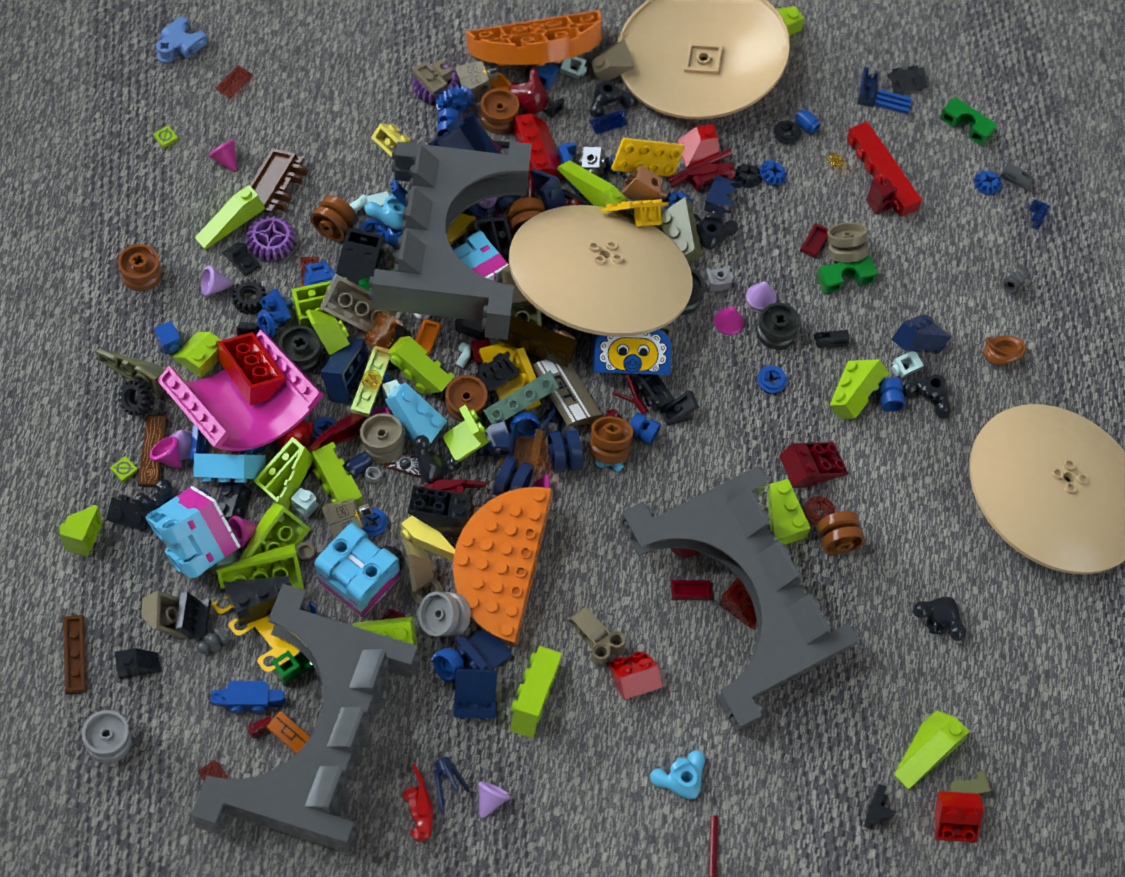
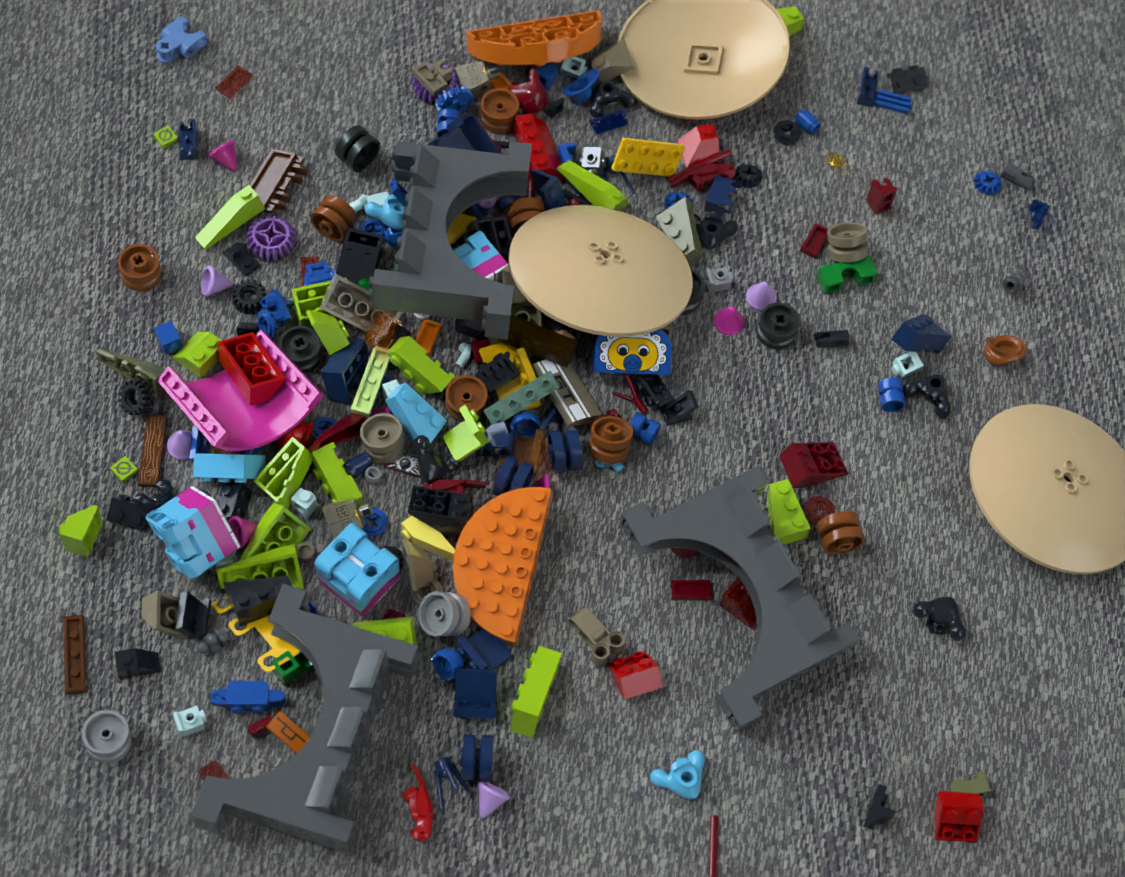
dark pink hat [149,436,181,469] -> none
clear yellow tile [362,370,382,390] -> none
light yellow brick [371,123,411,157] -> none
yellow bracket [600,199,669,227] -> none
nougat torso [622,165,668,201] -> none
blue gear [757,365,787,394] -> none
blue gear [760,159,788,186] -> none
lime wedge [829,359,889,419] -> none
red brick [847,121,922,217] -> none
lime wedge [894,710,970,790] -> none
green arch [939,96,997,146] -> none
none -> light aqua brick [173,706,207,738]
none -> dark blue hinge [179,119,198,160]
none -> pearl dark grey wheel [335,125,381,172]
none -> dark blue wheel [460,734,493,782]
none -> blue piece [563,69,600,105]

